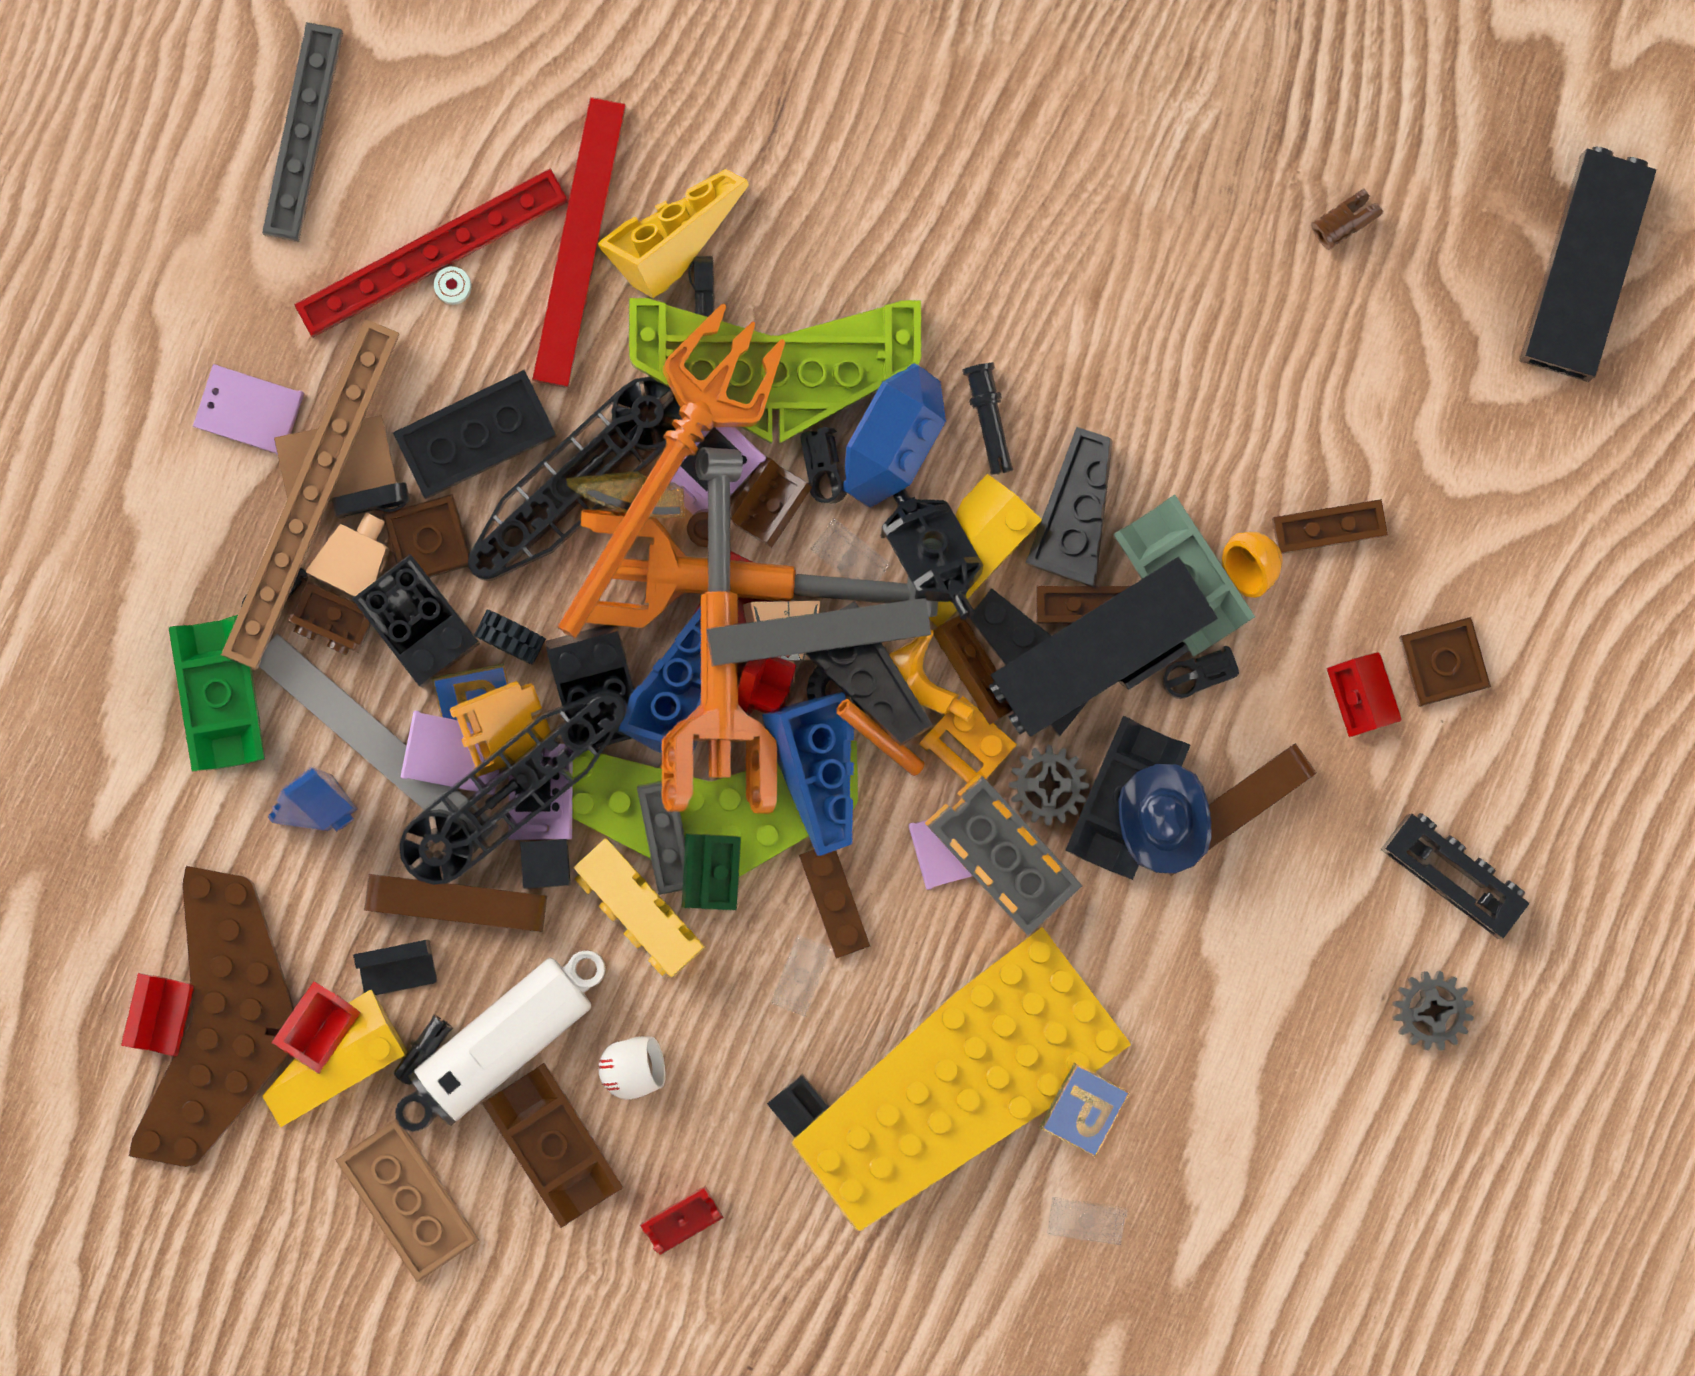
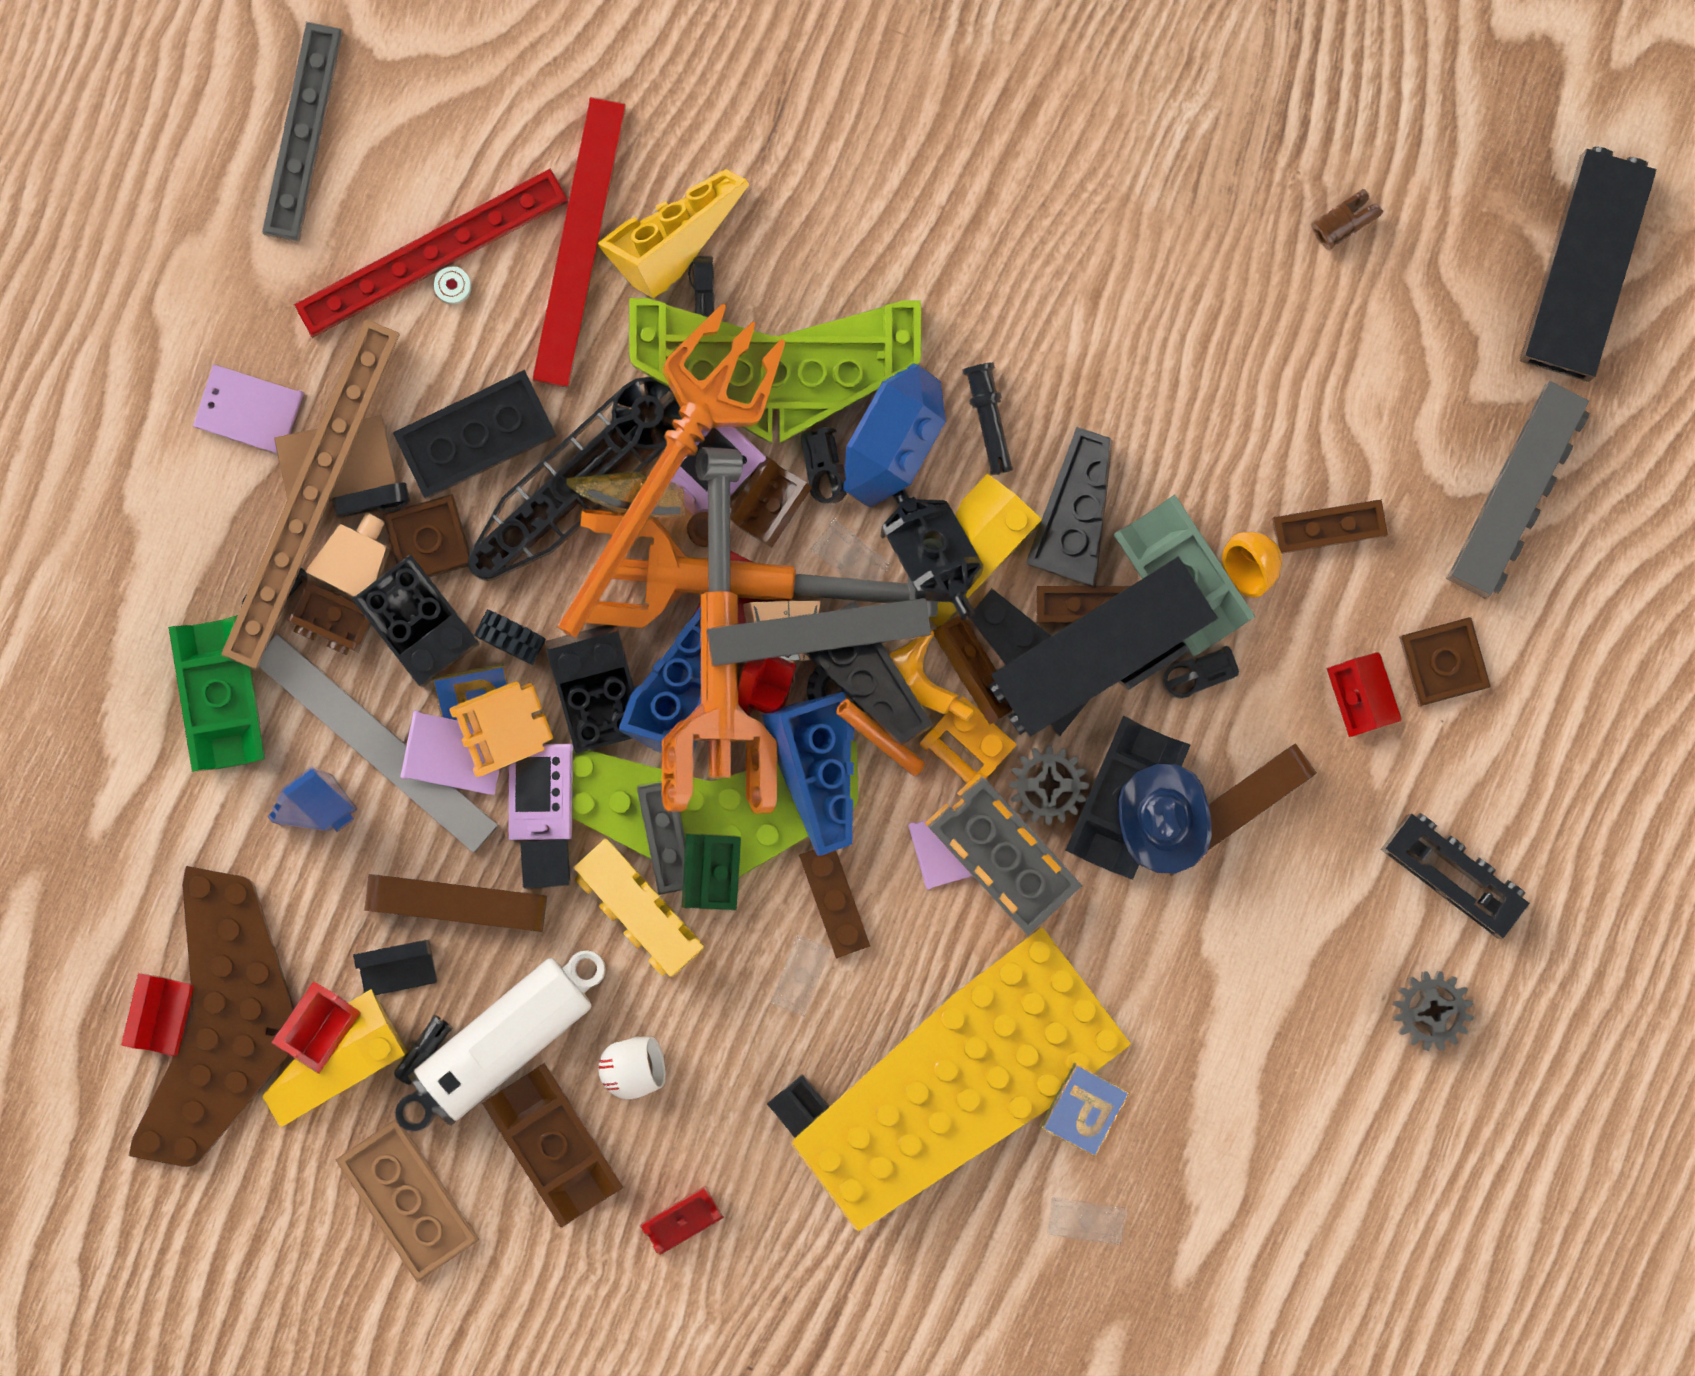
black beam [399,689,627,885] -> none
none -> dark grey brick [1446,381,1590,599]

